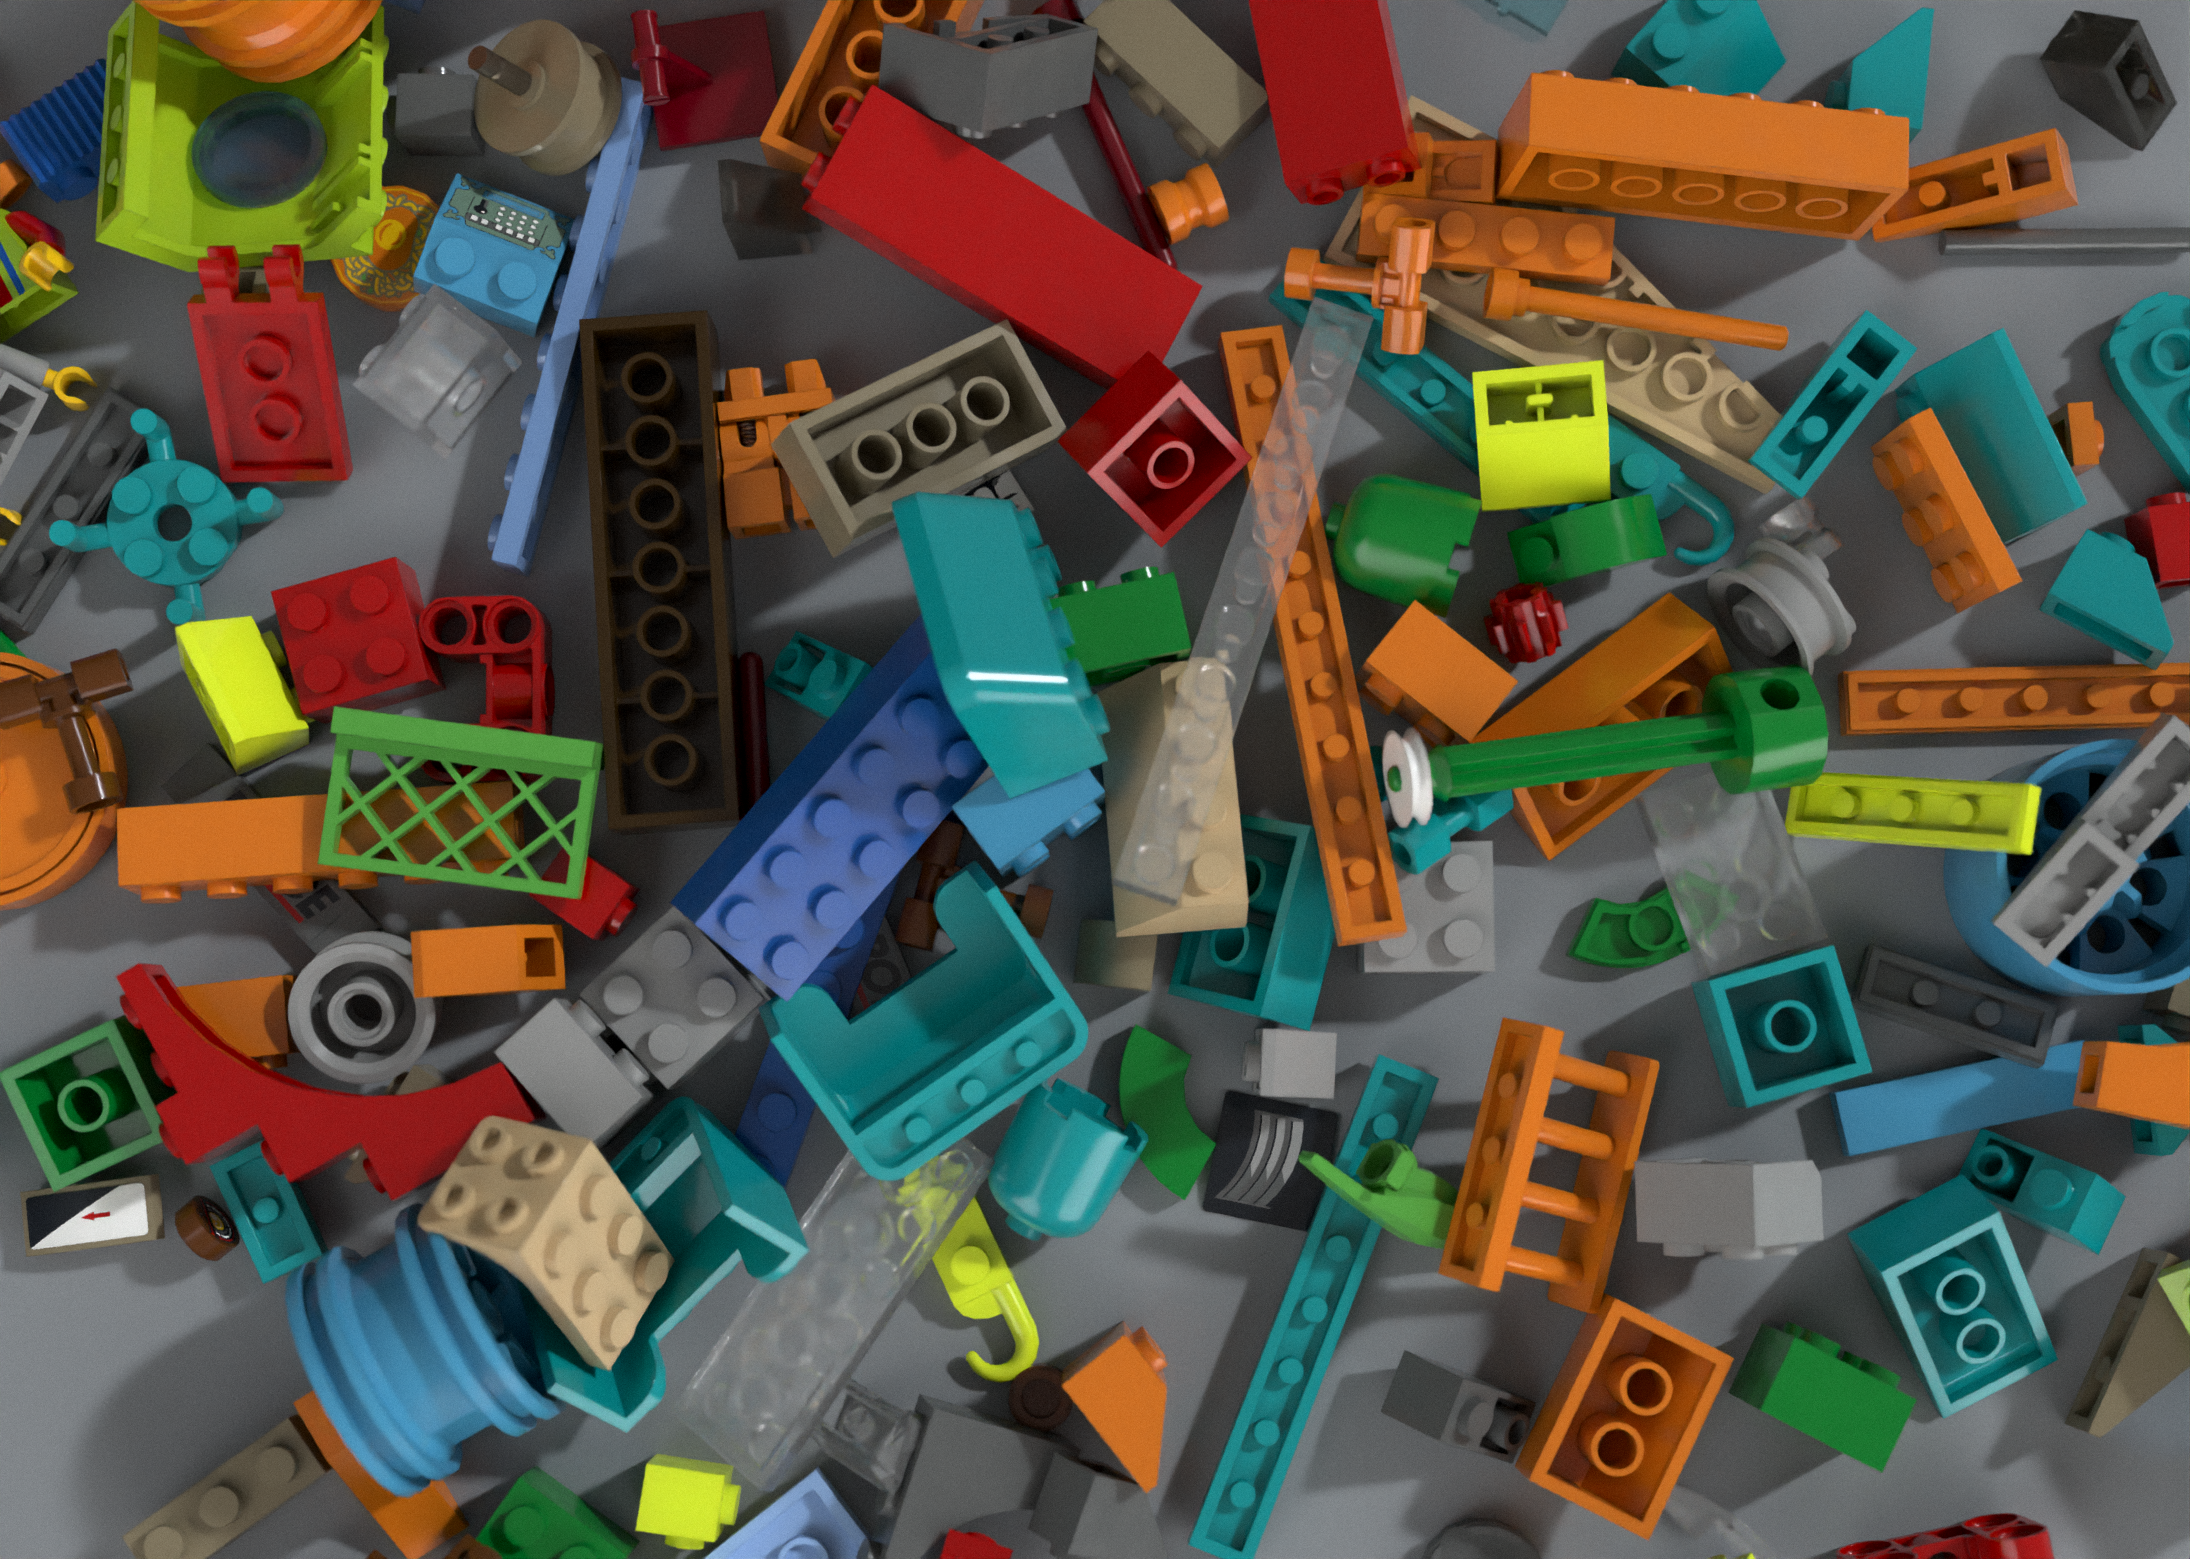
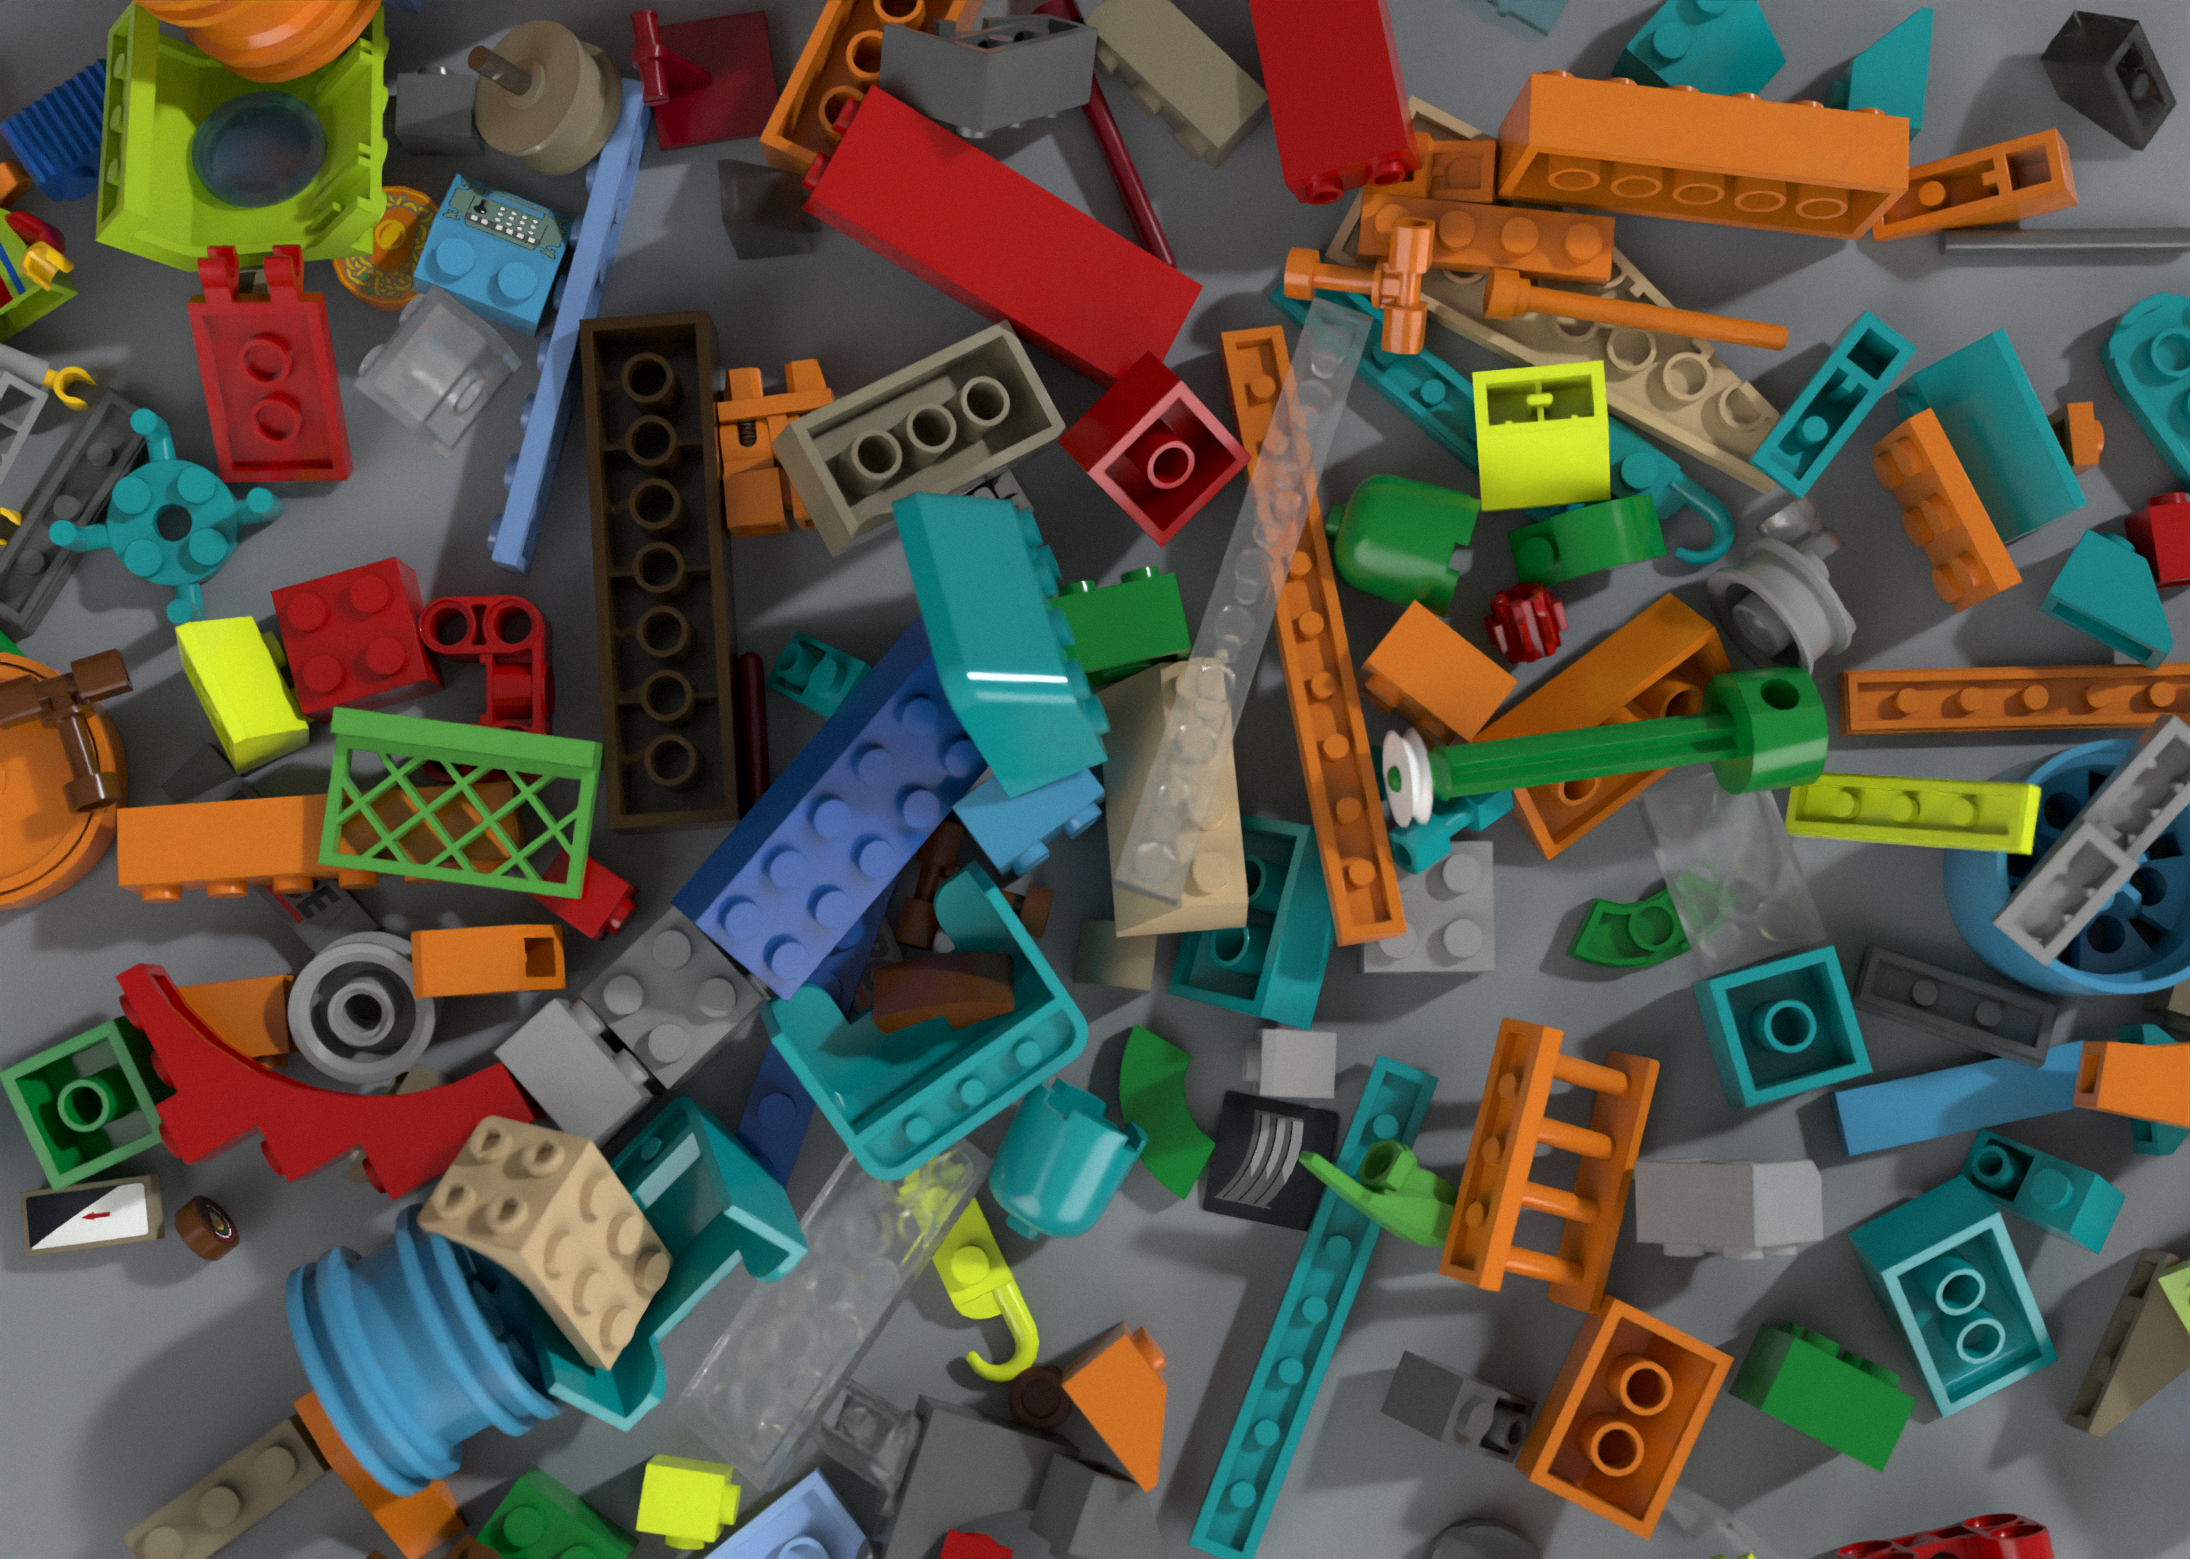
teal plate [209,1139,328,1284] -> none
orange wheel [1147,163,1229,245] -> none
none -> reddish brown slope [872,951,1014,1035]

